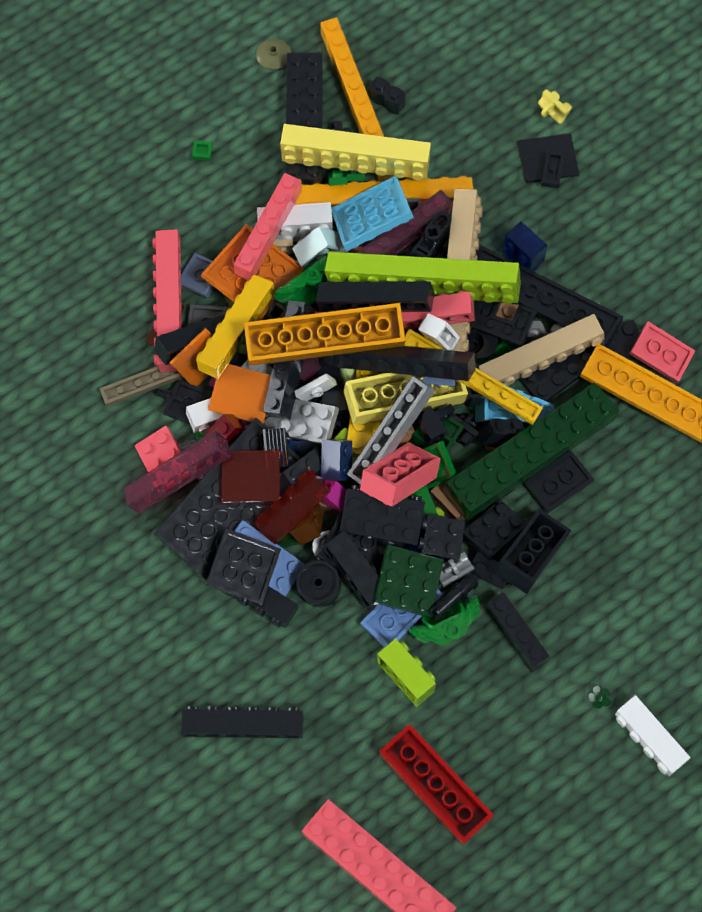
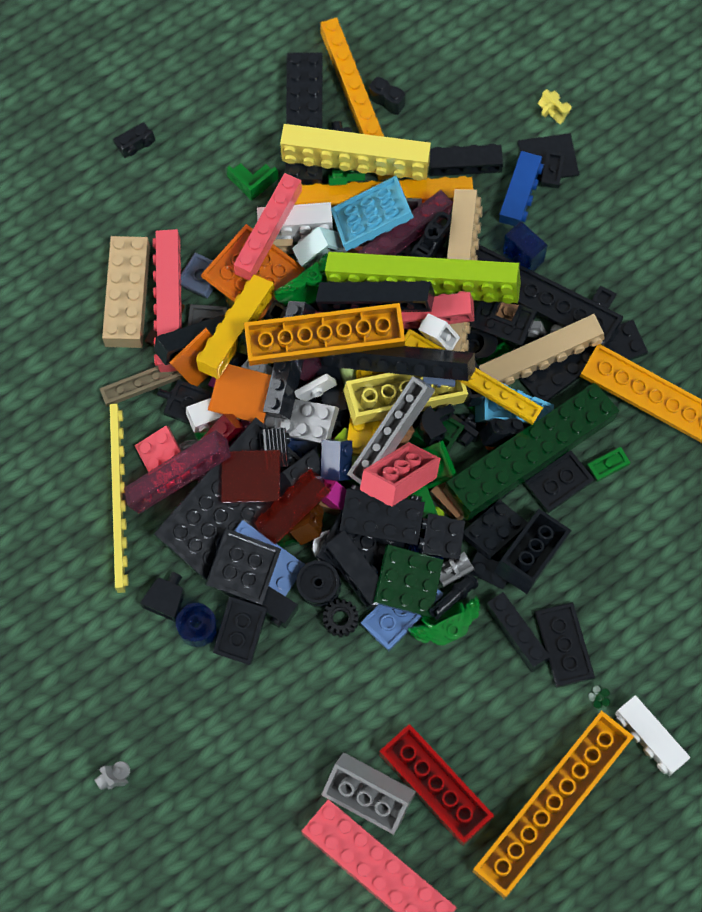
black brick [181,706,304,739] -> none
green plate [192,140,213,161] -> none
olive dish [256,39,291,70] -> none
lime brick [377,638,436,707] -> none
coral plate [629,321,695,383] -> none
none -> light grey hips [94,762,130,790]
none -> tan brick [102,236,150,348]
none -> light yellow plate [110,404,129,593]
none -> black bracket [113,122,155,158]
none -> black torso [140,572,185,622]
none -> clear blue brick [176,603,218,647]
none -> black plate [213,596,268,665]
none -> green panel [226,163,279,201]
none -> light grey brick [322,752,416,835]
none -> black tyre [323,599,359,637]
none -> black brick [429,144,503,177]
none -> light orange brick [472,710,634,899]
none -> blue brick [499,151,544,228]
none -> black tile [535,602,595,688]
none -> green plate [587,447,631,482]
none -> black plate [592,285,617,309]

